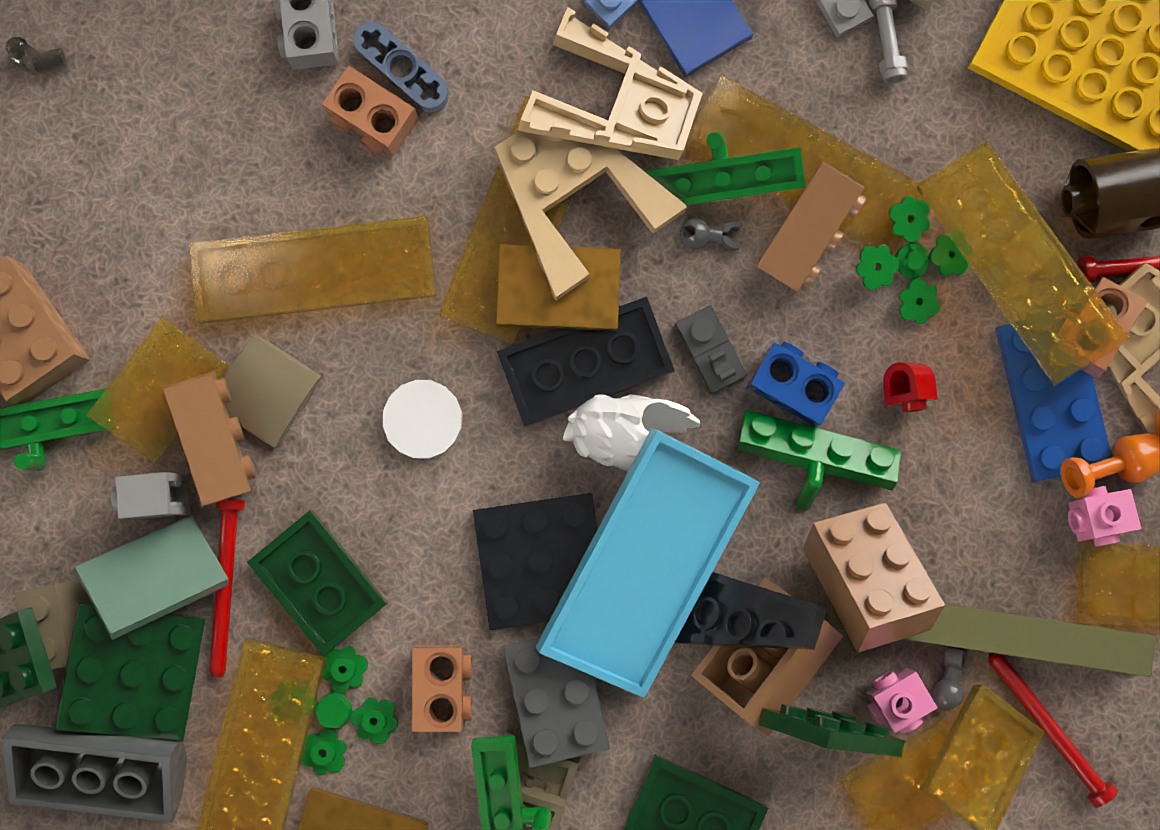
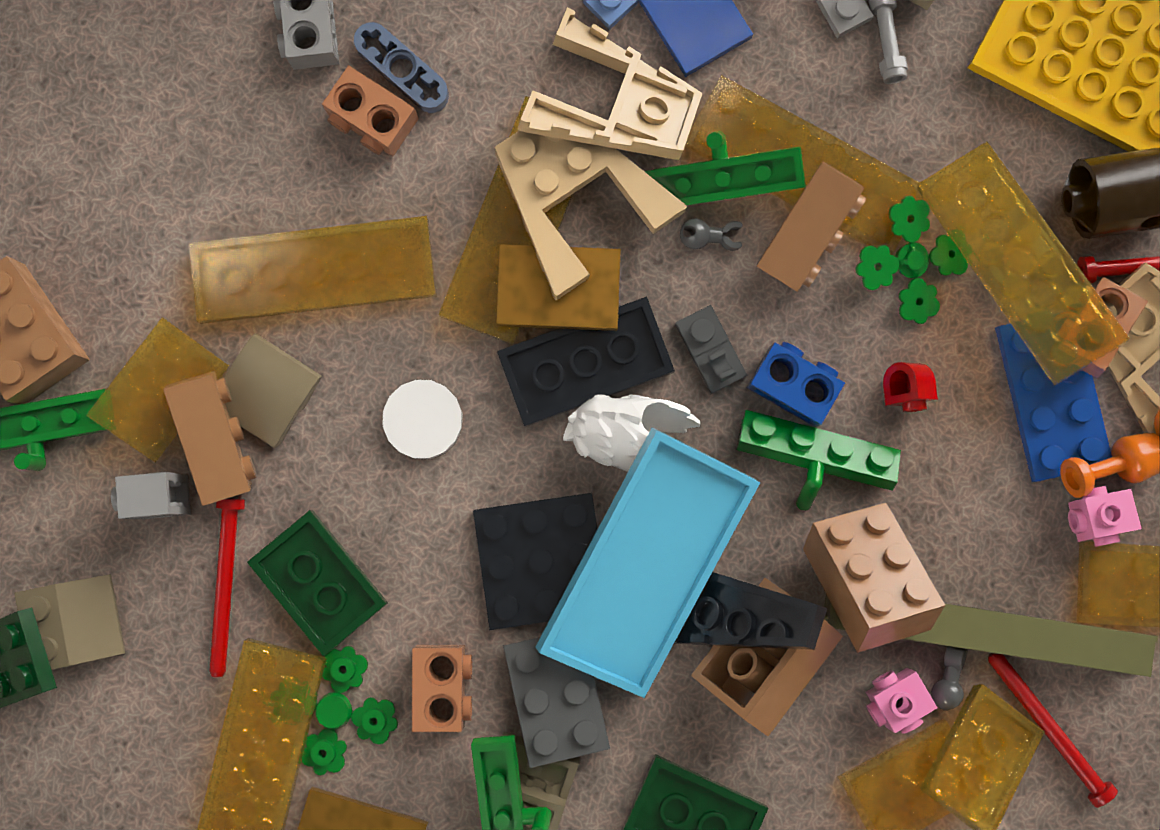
dark grey brick [2,724,187,822] -> none
clear smoke arm [5,37,68,75] -> none
dark green plate [55,602,206,741] -> none
sand green tile [75,515,229,640] -> none
dark green plate [759,704,905,757] -> none

